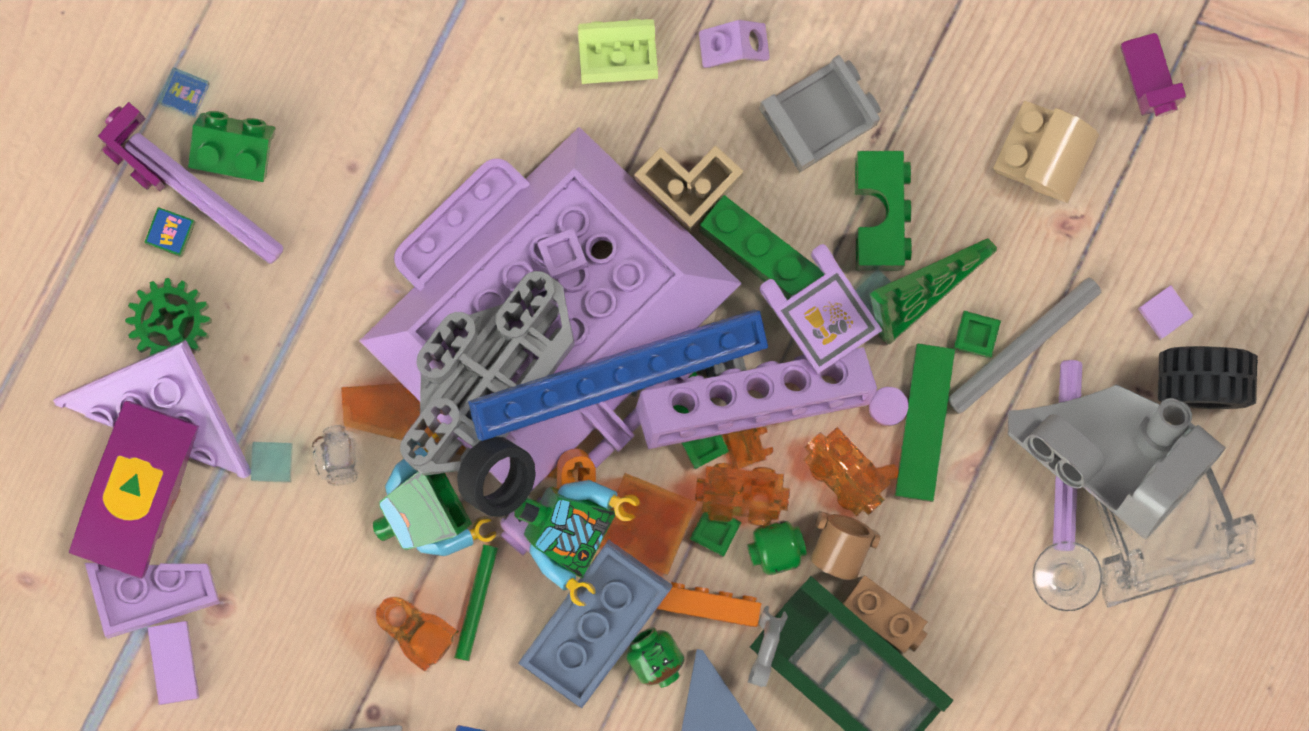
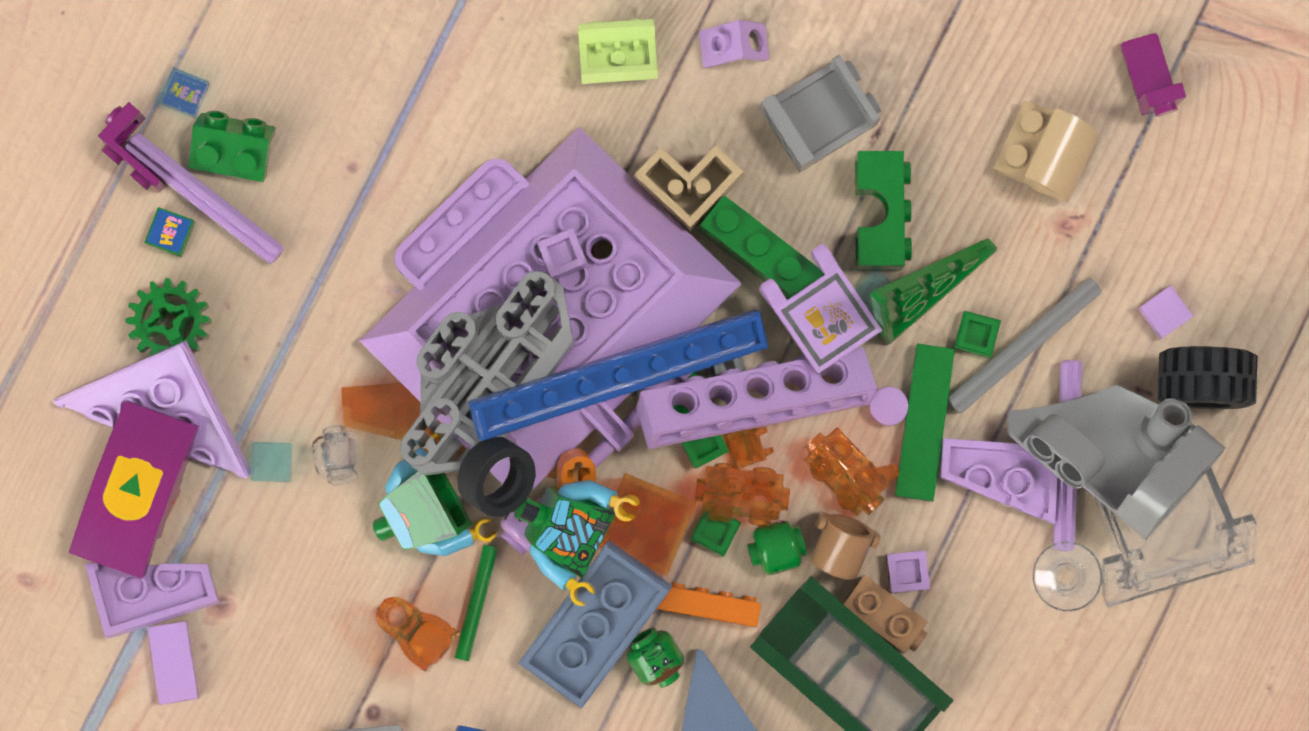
light grey arm [748,606,788,687] -> none
none -> lavender tile [886,550,930,593]
none -> lavender wing [940,438,1058,524]

